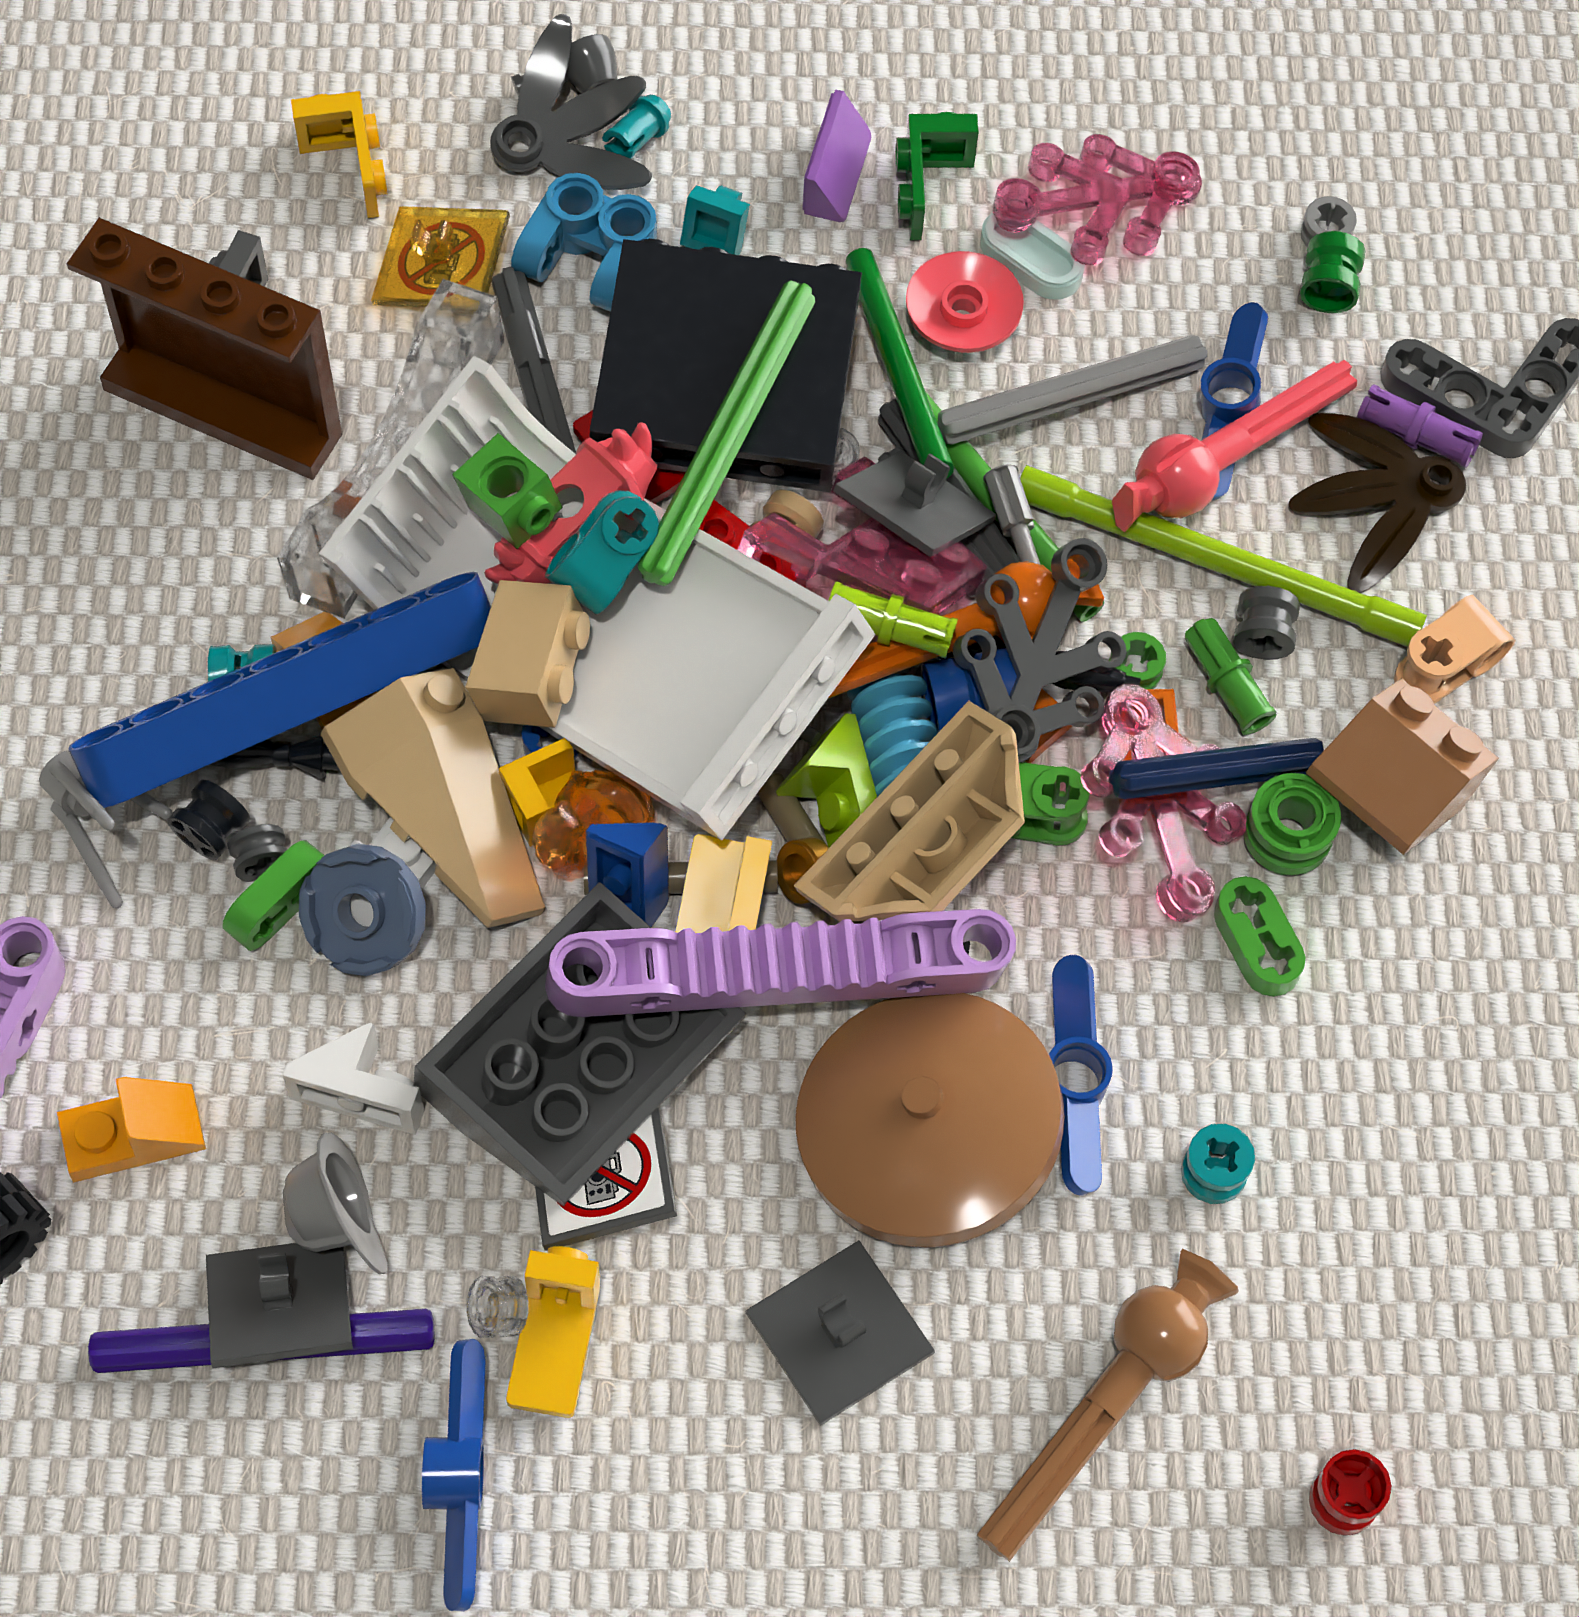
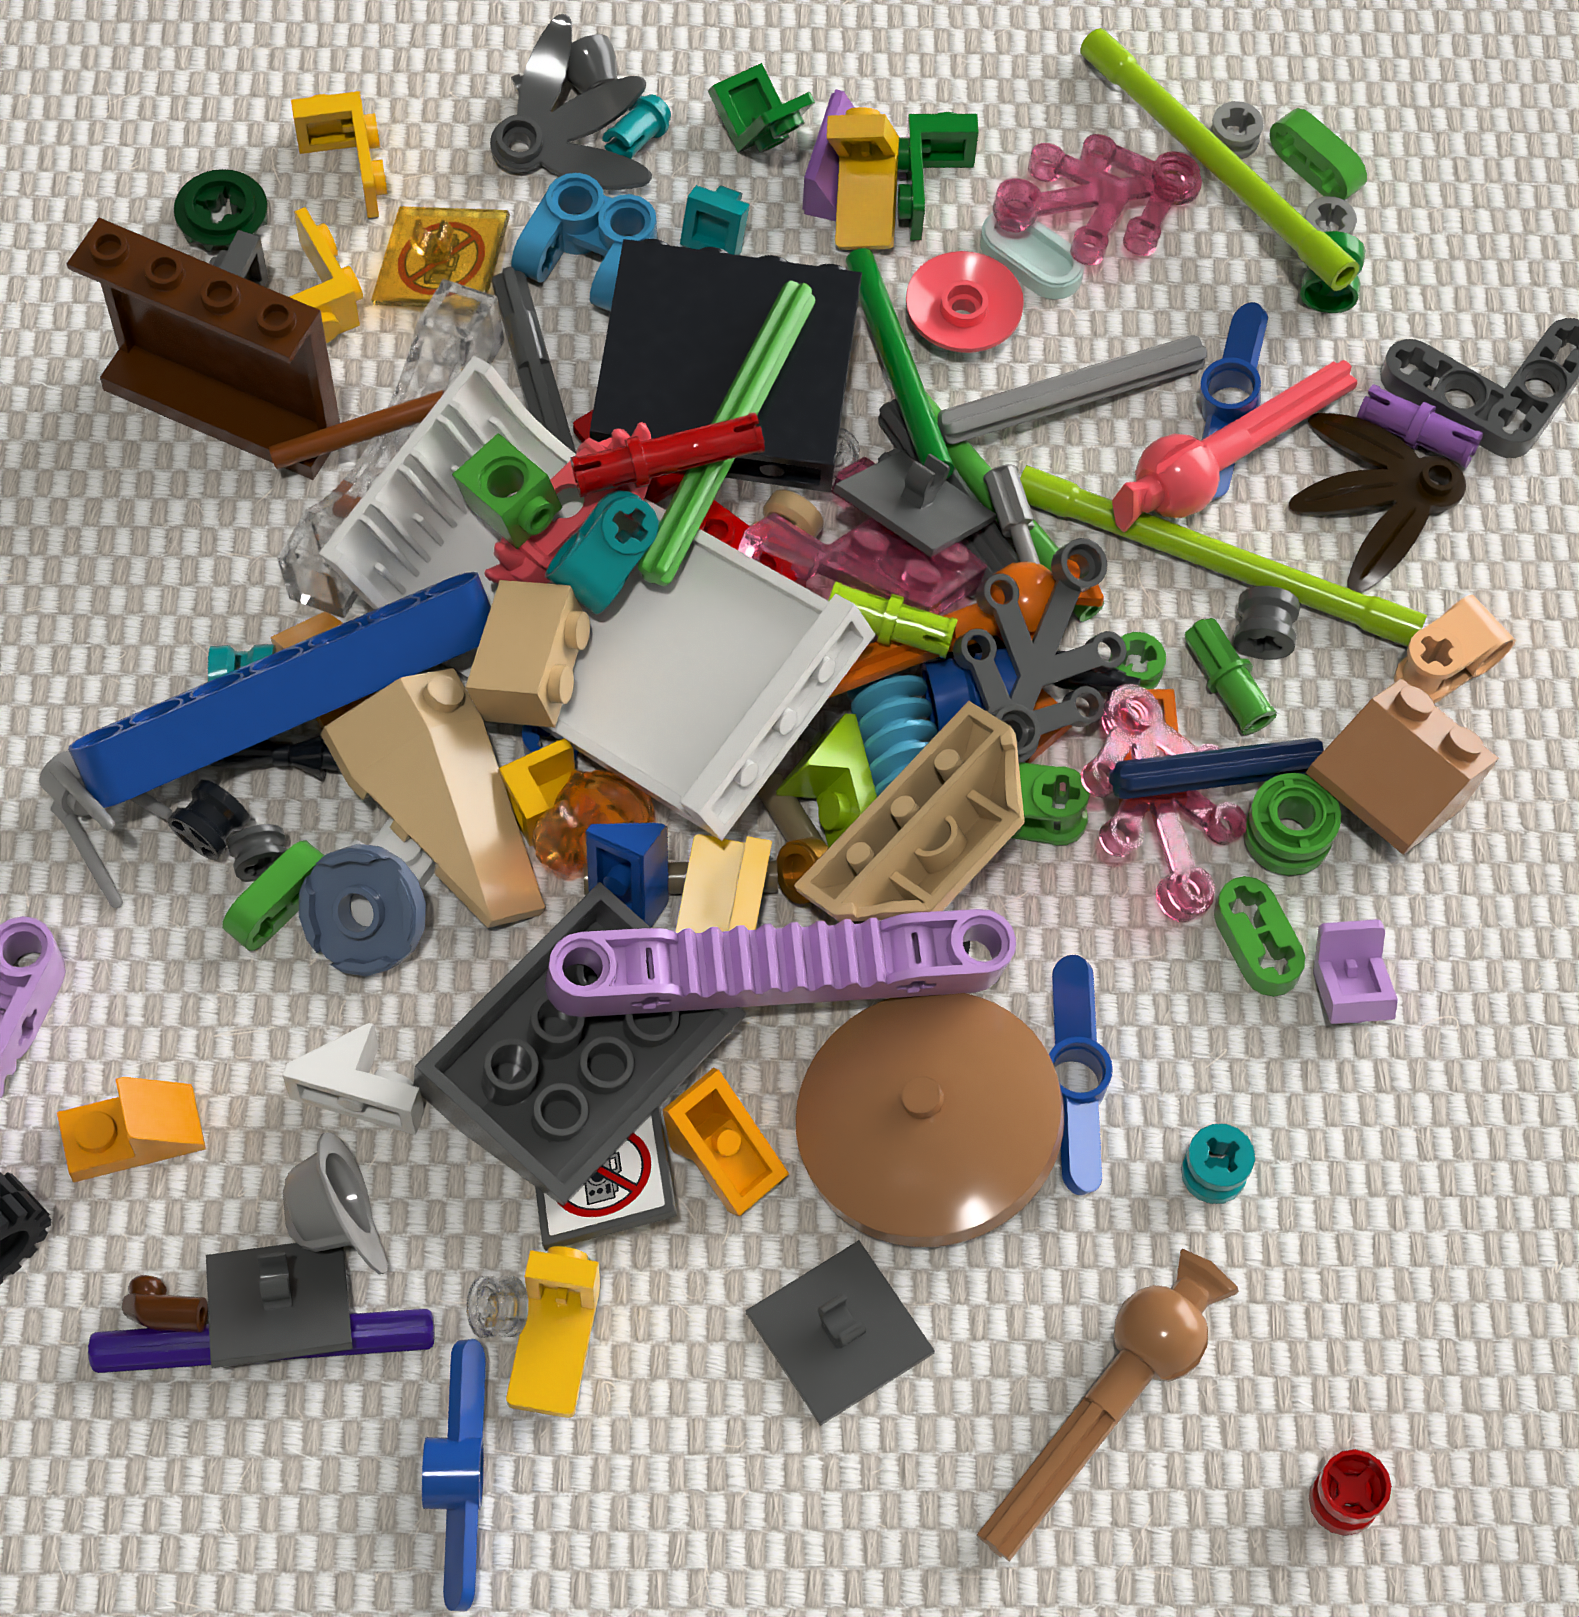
none -> reddish brown arm [122,1275,208,1333]
none -> dark green gear [174,169,268,252]
none -> dark orange bar [269,390,444,469]
none -> yellow bracket [289,207,363,343]
none -> red pin [570,412,765,497]
none -> light orange slope [662,1068,789,1216]
none -> green bracket [708,63,815,153]
none -> yellow bracket [827,107,899,250]
none -> lime piece [1080,28,1359,291]
none -> light grey bush [1210,101,1263,159]
none -> bright green beam [1269,108,1367,200]
none -> lavender bracket [1313,919,1398,1024]

